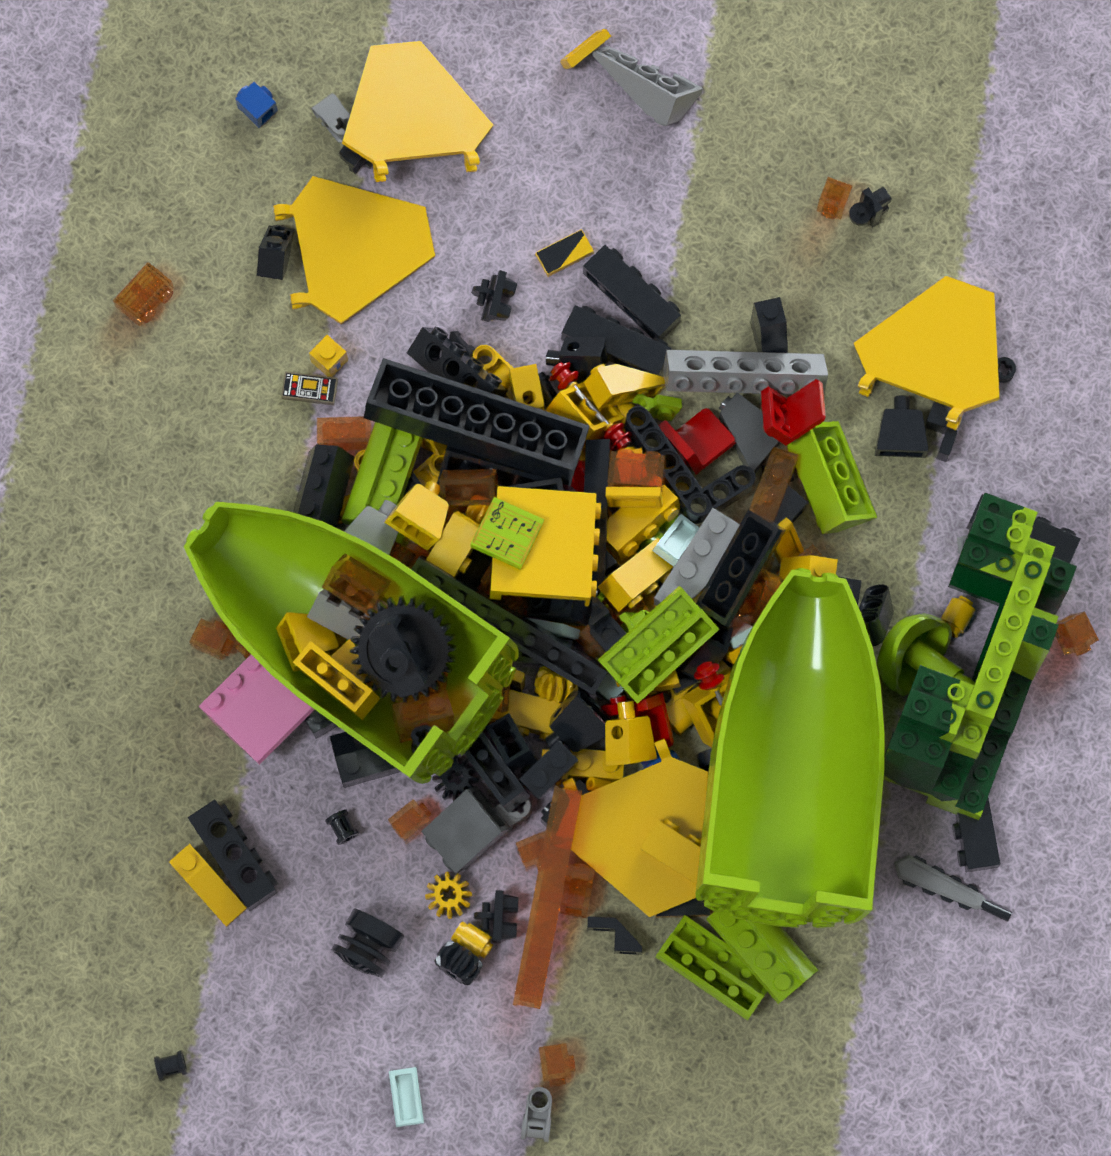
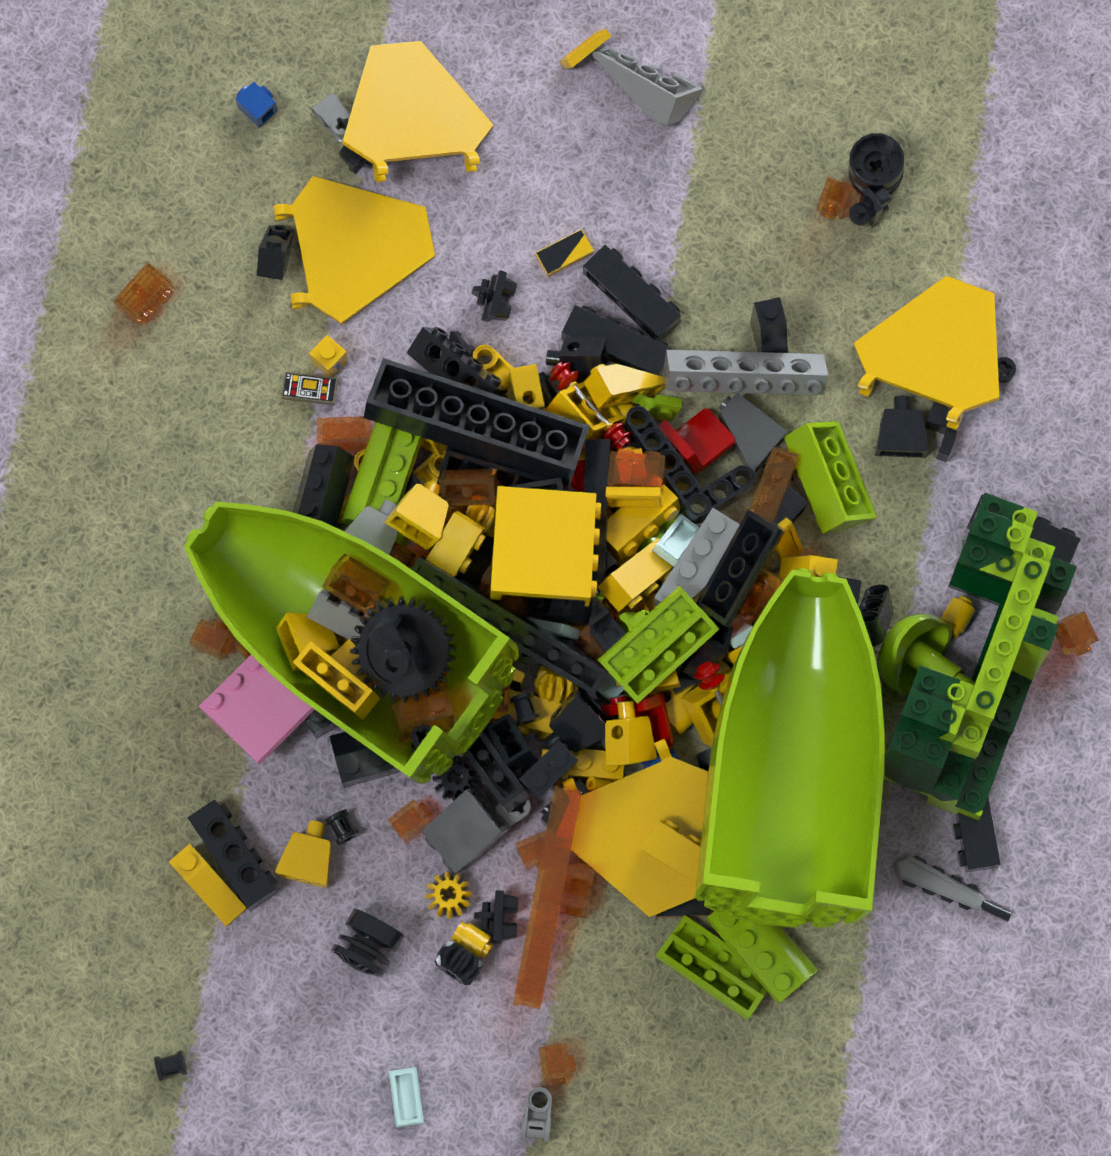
lime tile [470,497,544,570] -> none
black slope [587,916,642,955] -> none
red bracket [761,379,826,446] -> none
none -> yellow torso [275,820,332,889]
none -> black bush [509,692,540,726]
none -> black wheel [849,133,904,196]

